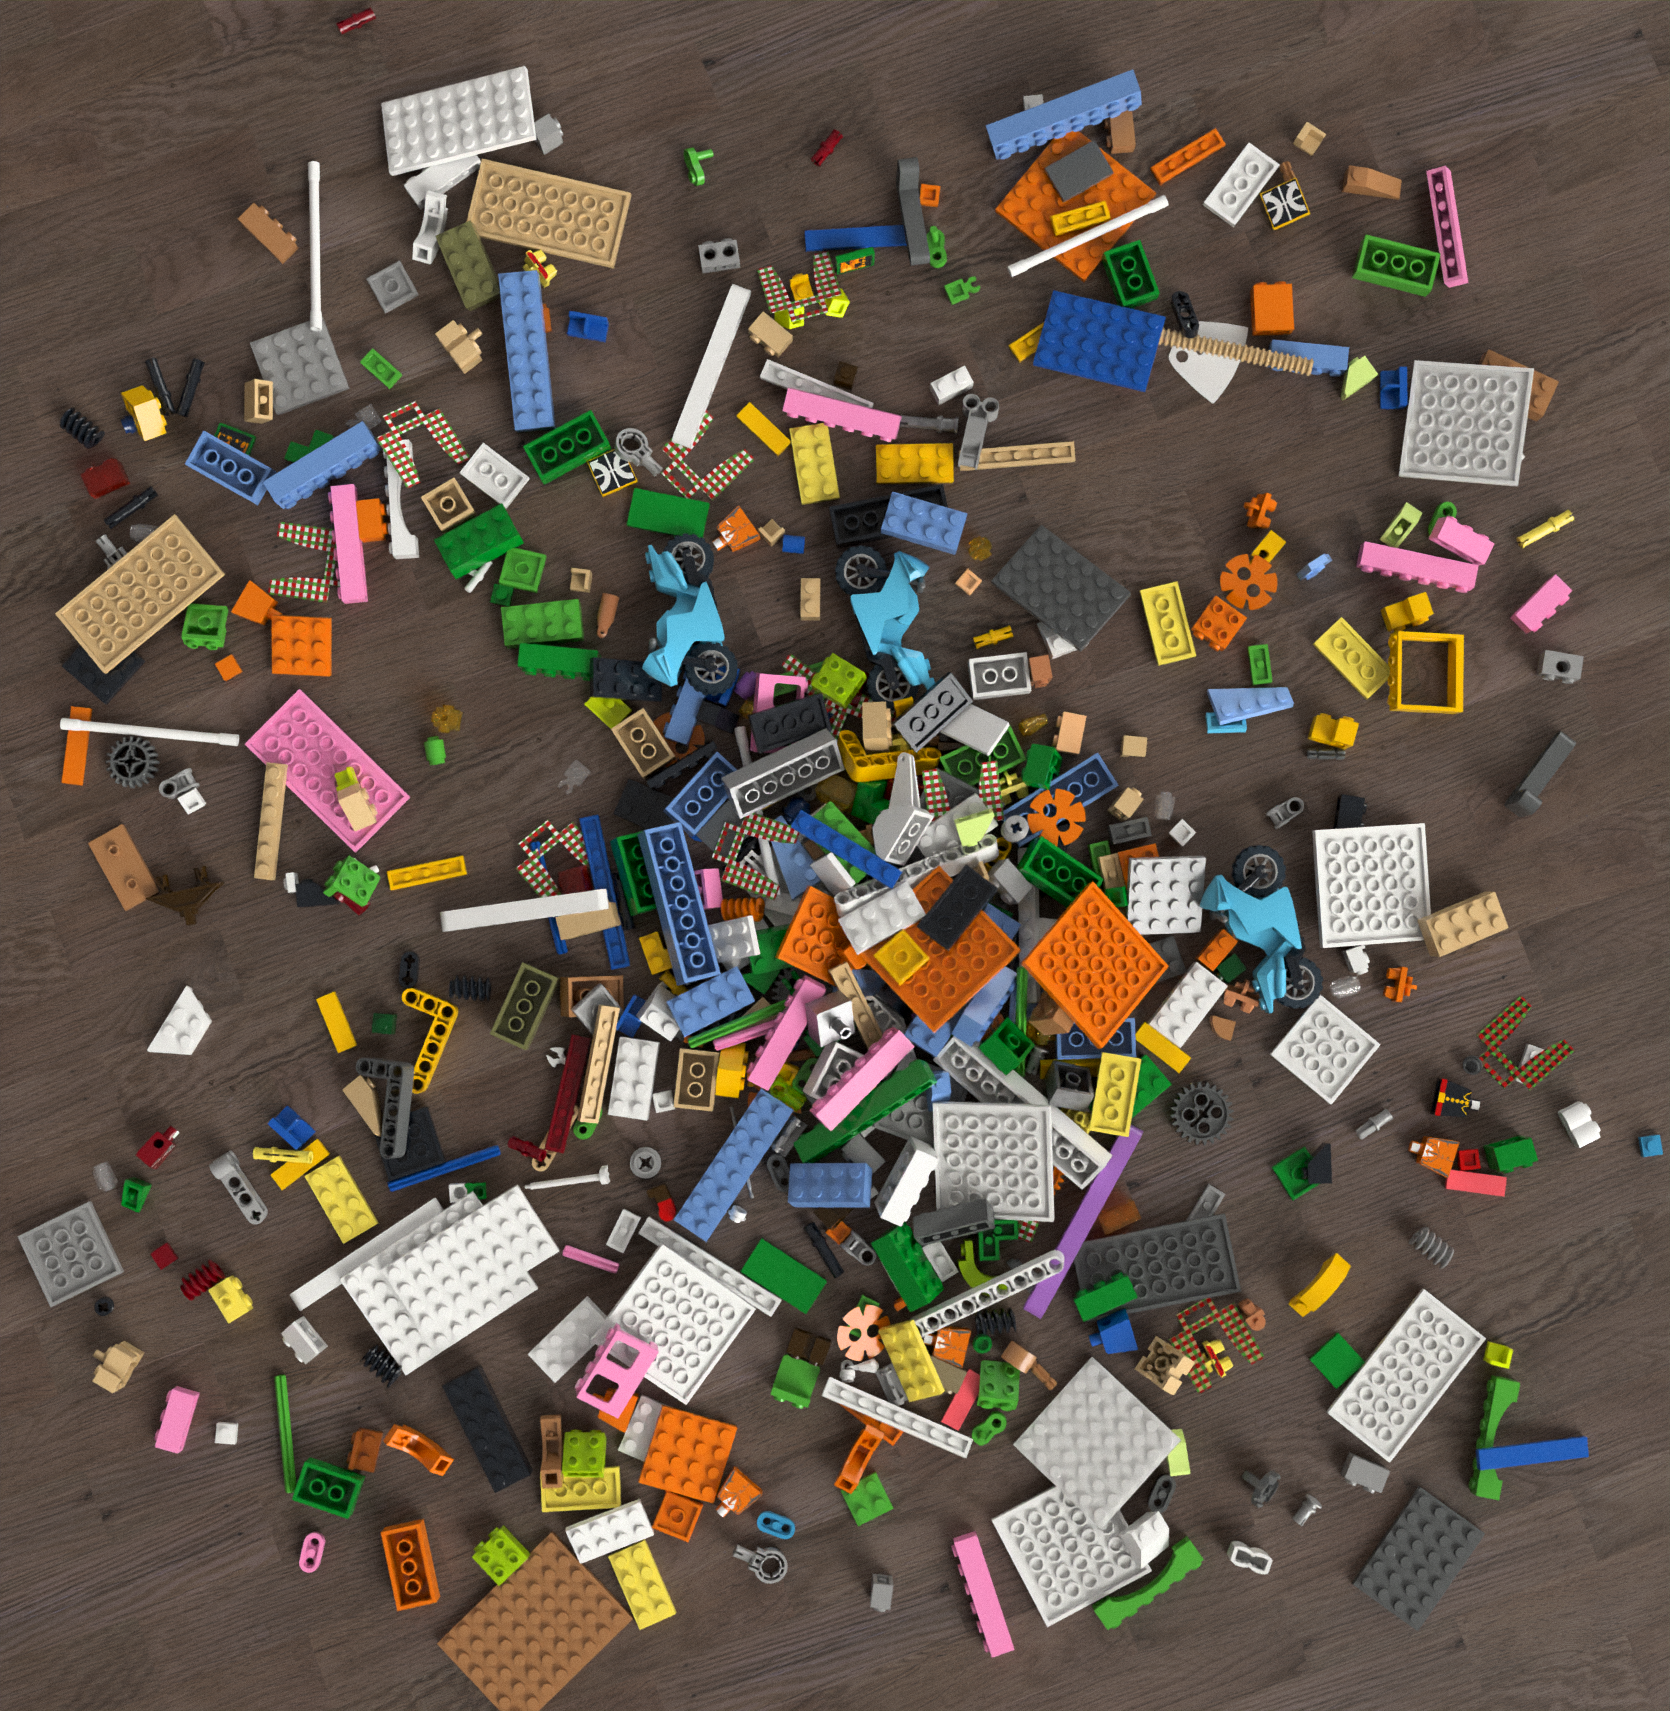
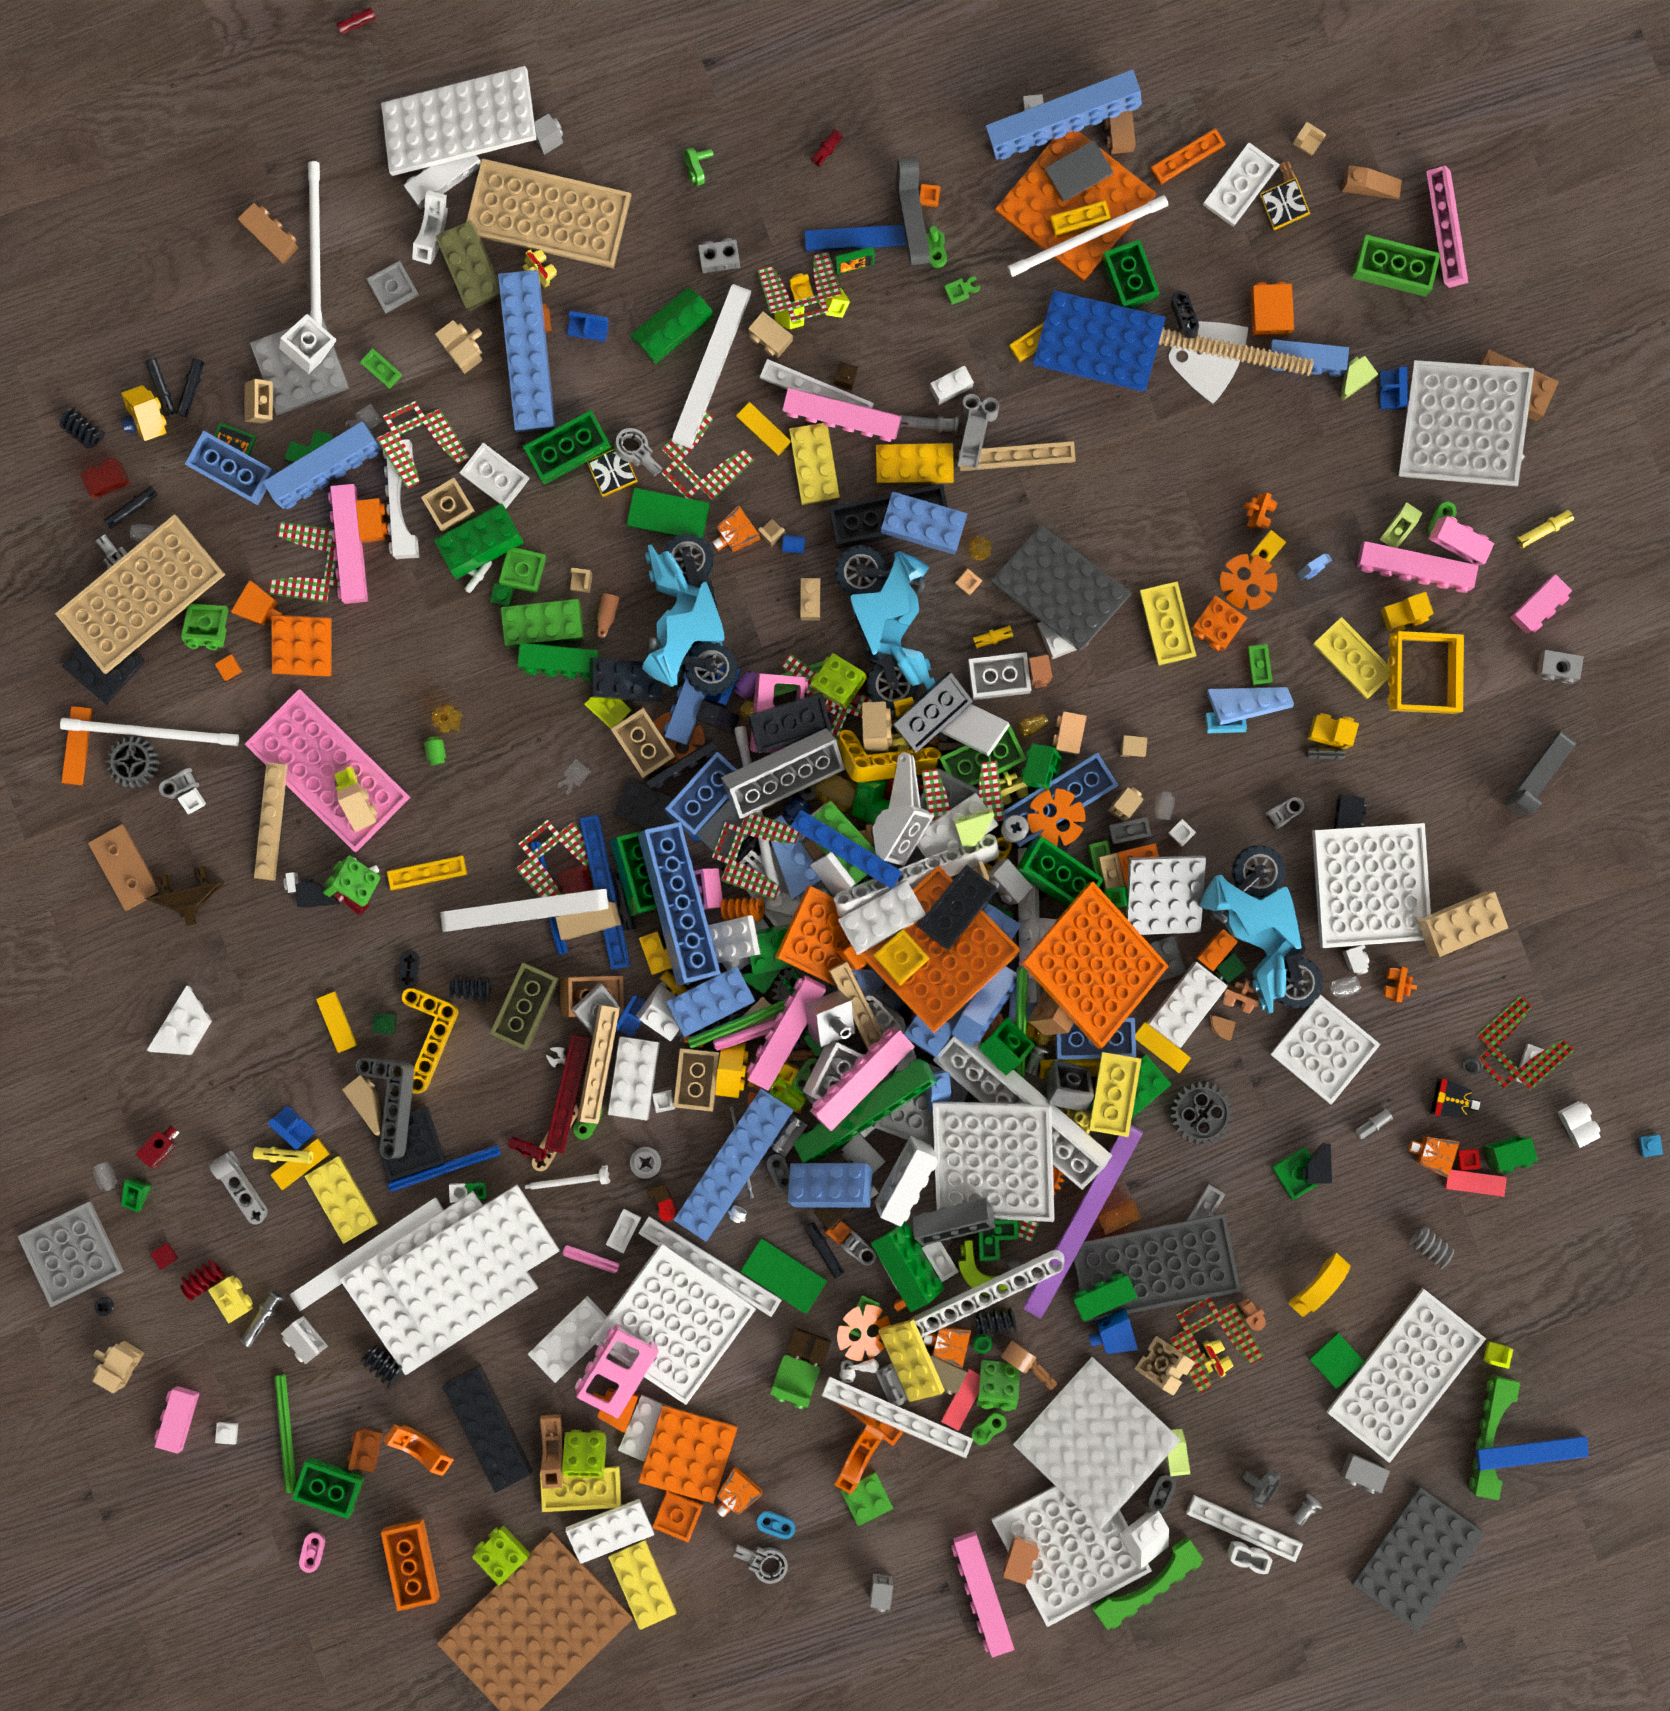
none -> flat silver pin [240,1289,285,1347]
none -> white slope [279,314,336,374]
none -> green slope [630,287,713,365]
none -> nougat brick [1002,1535,1040,1585]
none -> white tile [1186,1495,1303,1562]

